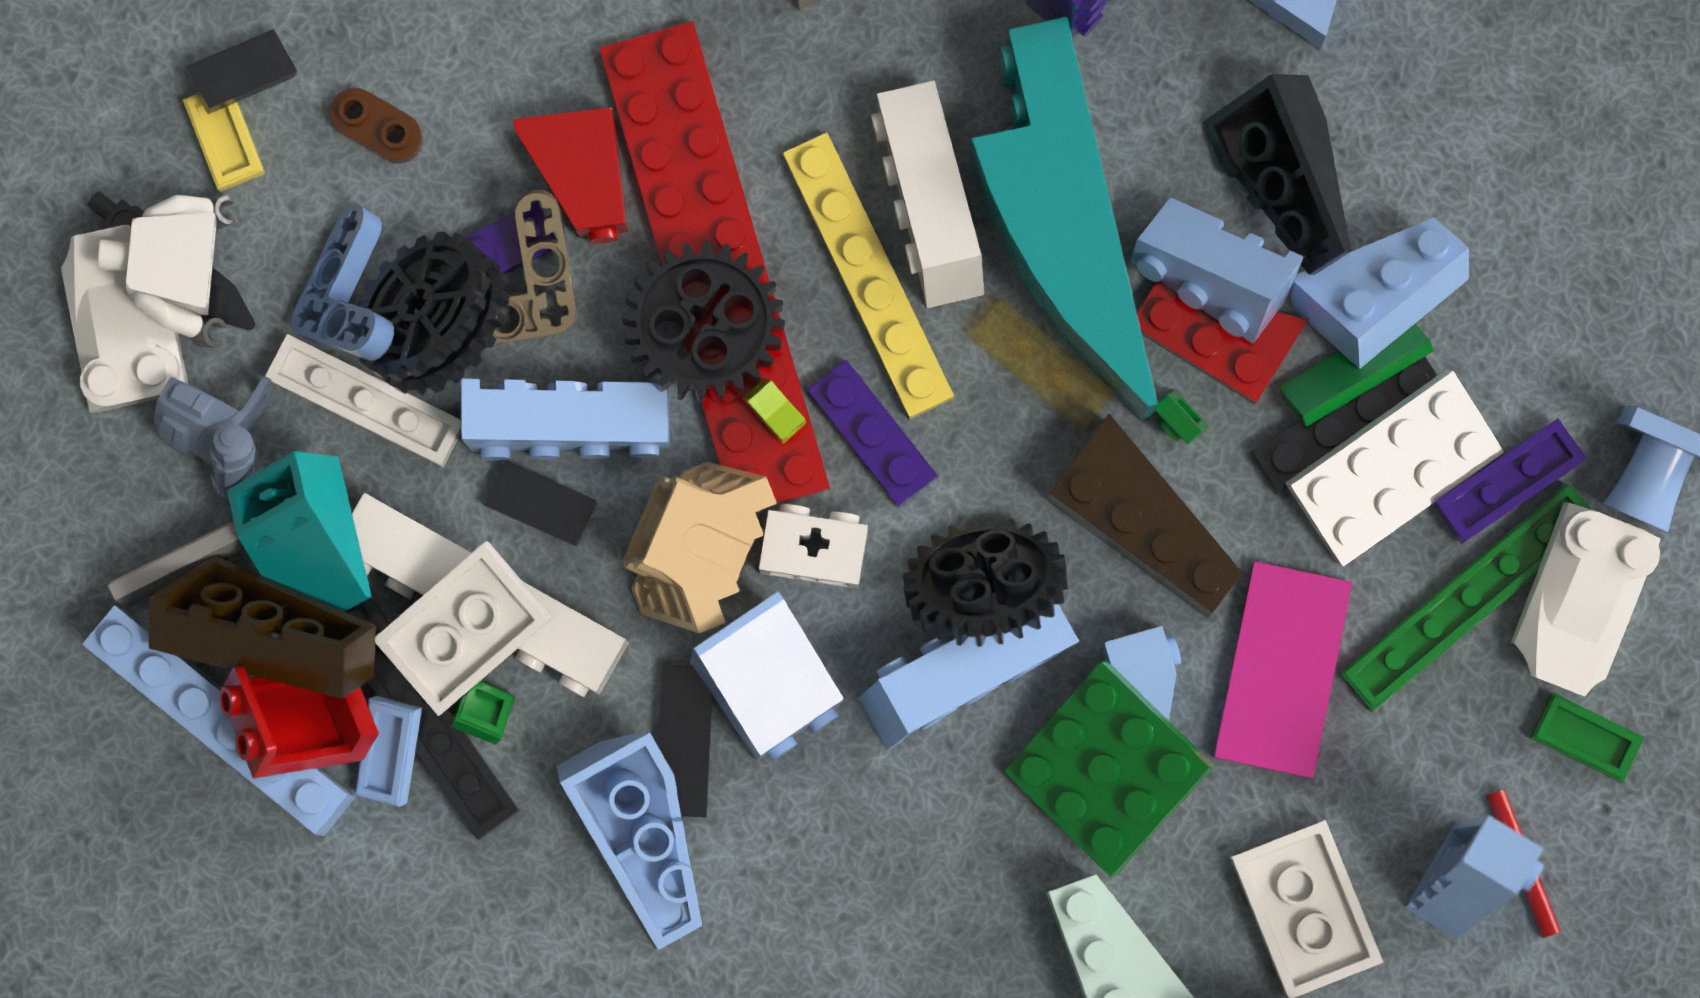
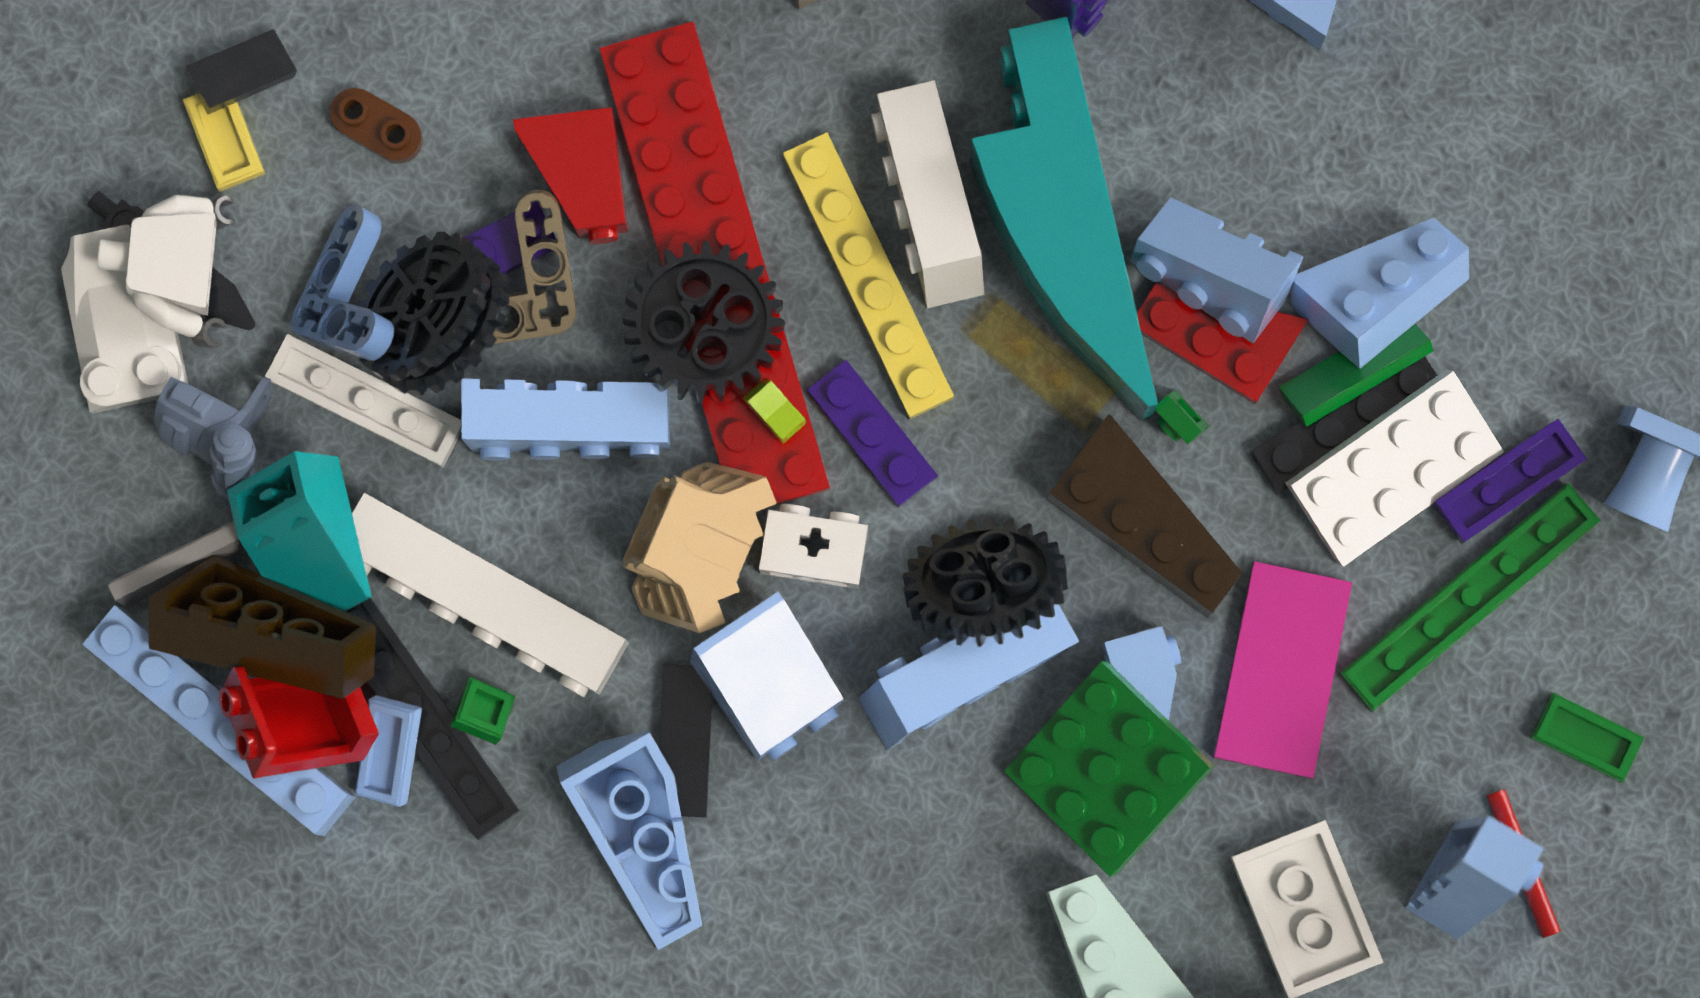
white plate [375,541,553,716] -> none
black tile [485,460,597,547] -> none
black wedge [1203,74,1351,275] -> none
white slope [1511,503,1661,697] -> none

